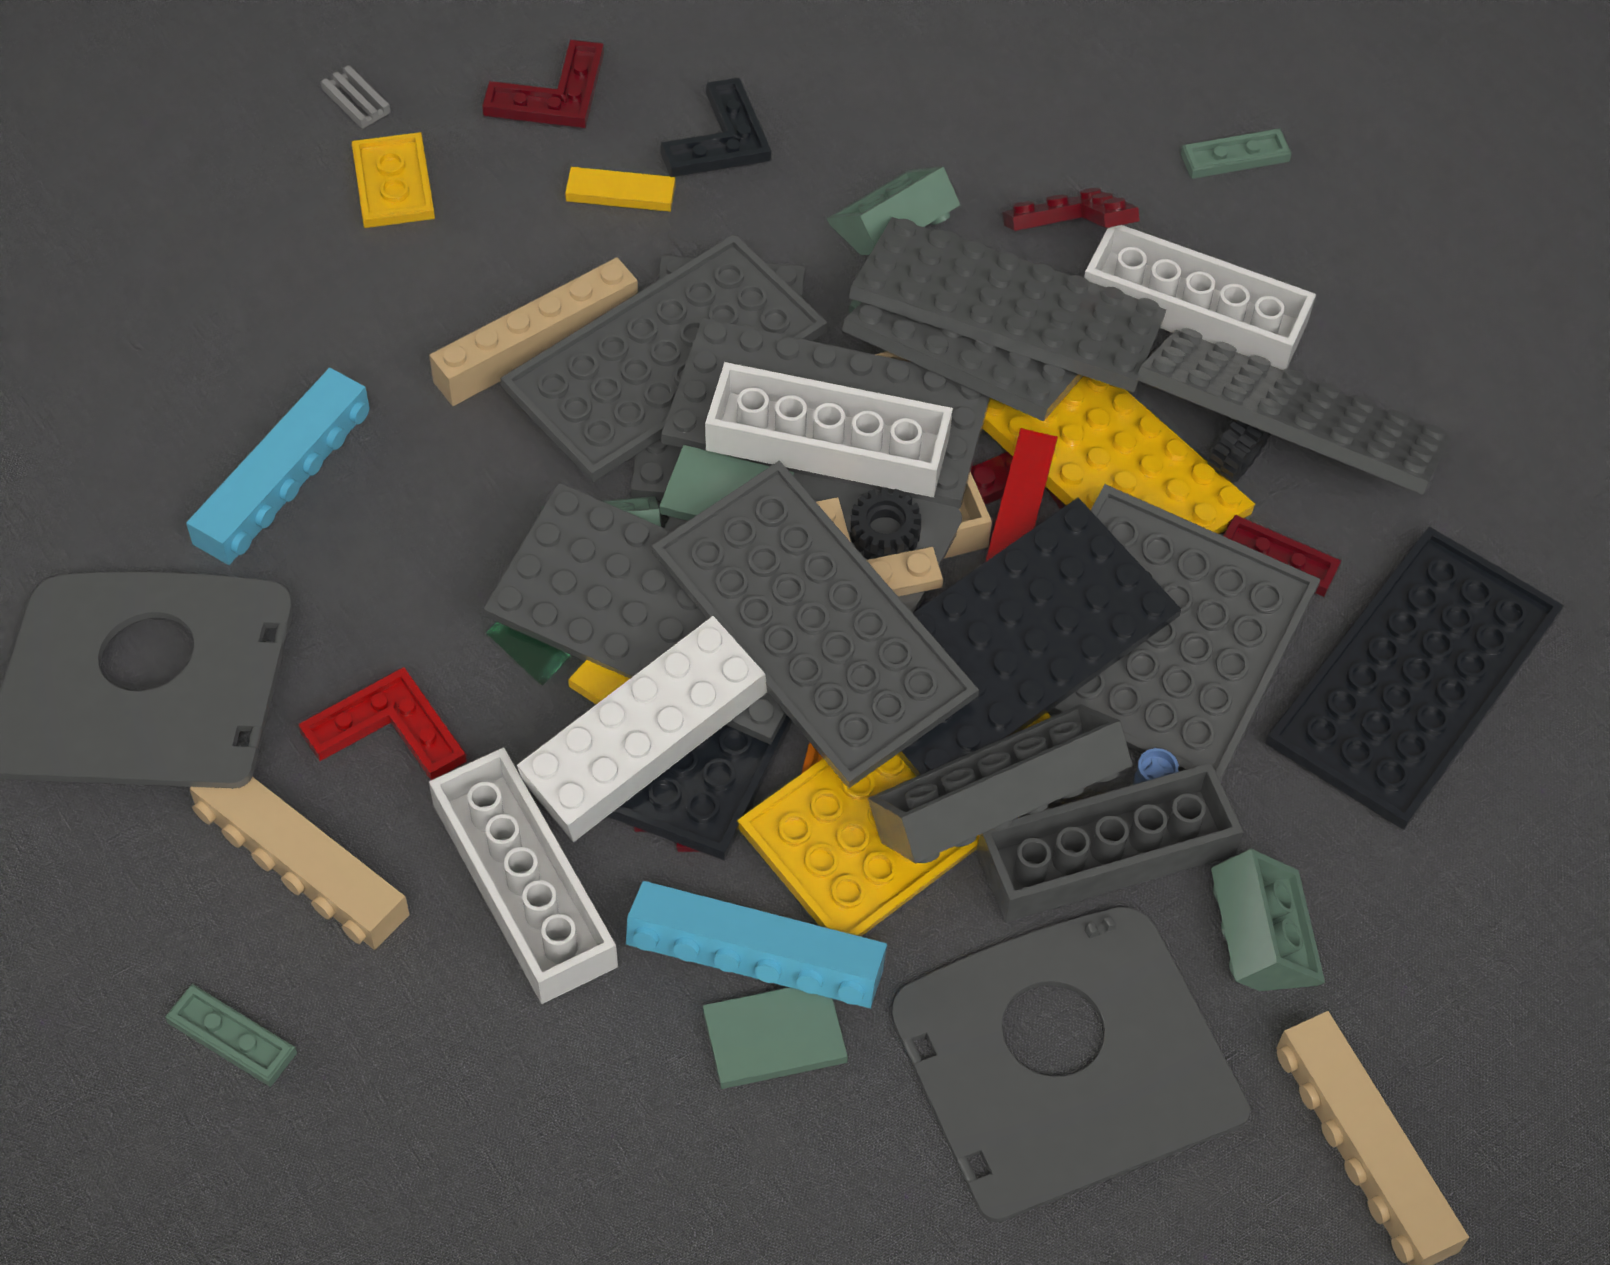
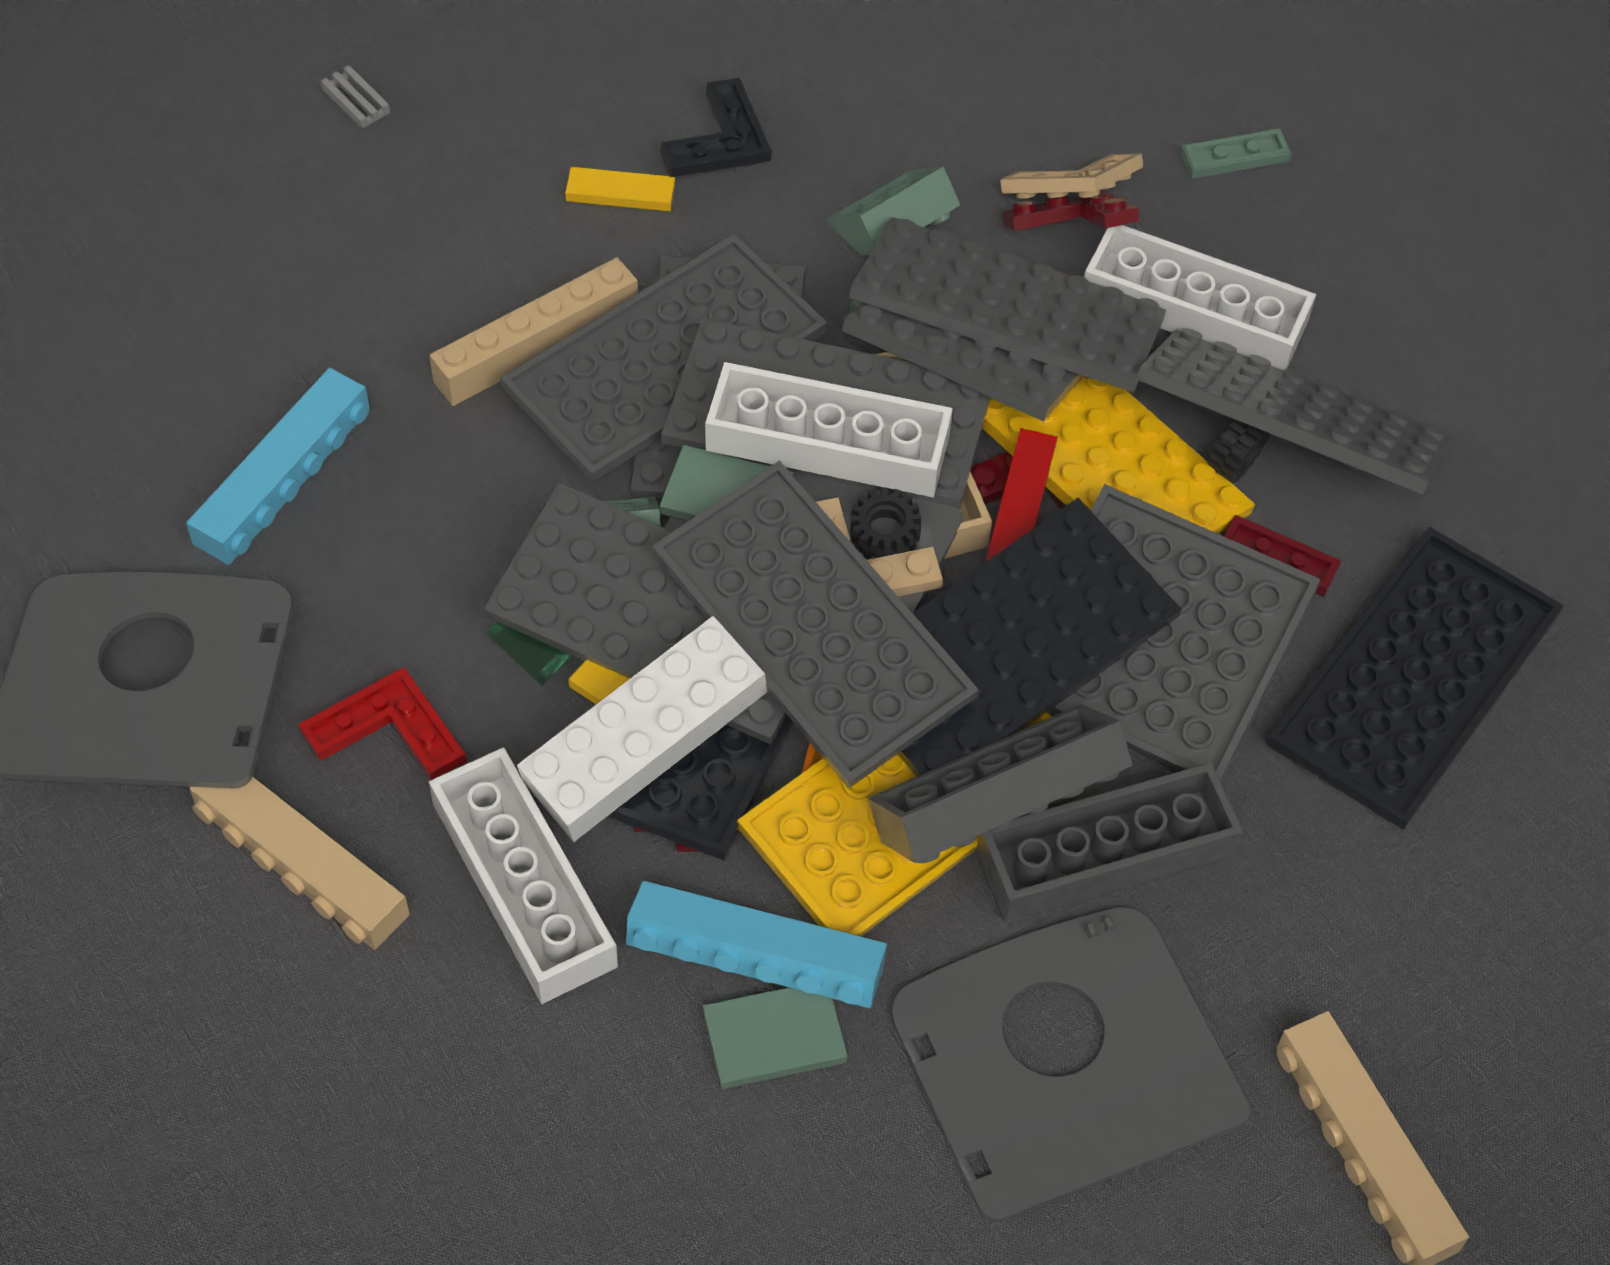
sand green tile [165,984,297,1087] -> none
yellow tile [351,132,435,228] -> none
dark red plate [482,40,604,128] -> none
medium blue wheel [1133,748,1179,785] -> none
sand green slope [1211,849,1325,991] -> none
none -> tan plate [1000,153,1143,198]

